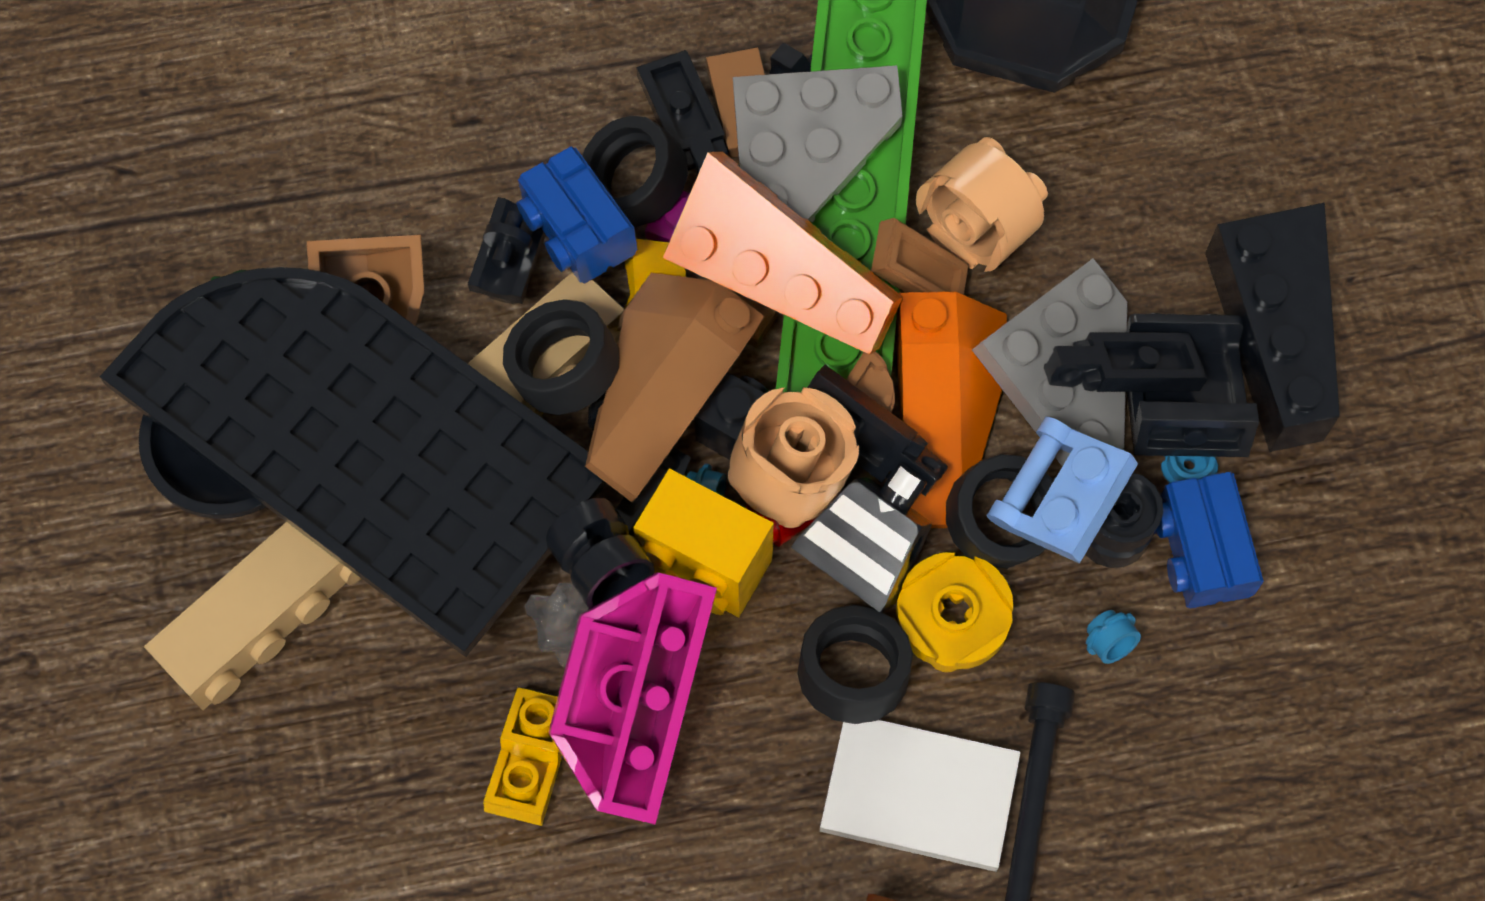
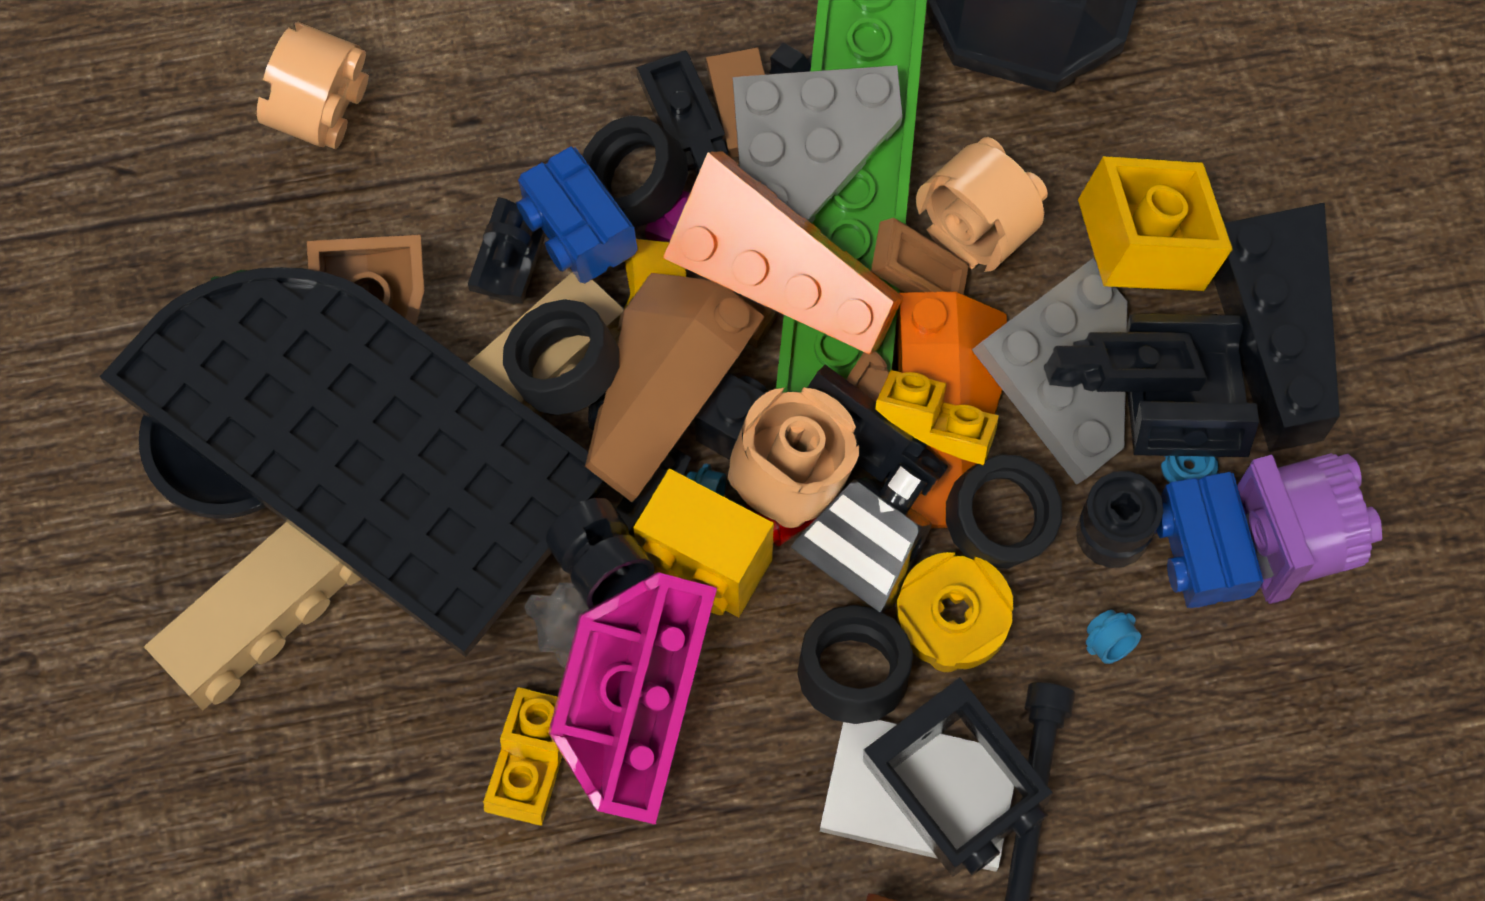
light blue plate [986,416,1138,564] -> none
none -> light nougat brick [257,22,369,149]
none -> black window [863,677,1053,877]
none -> yellow slope [875,370,999,465]
none -> yellow brick [1078,156,1233,291]
none -> medium lavender piece [1237,453,1382,604]

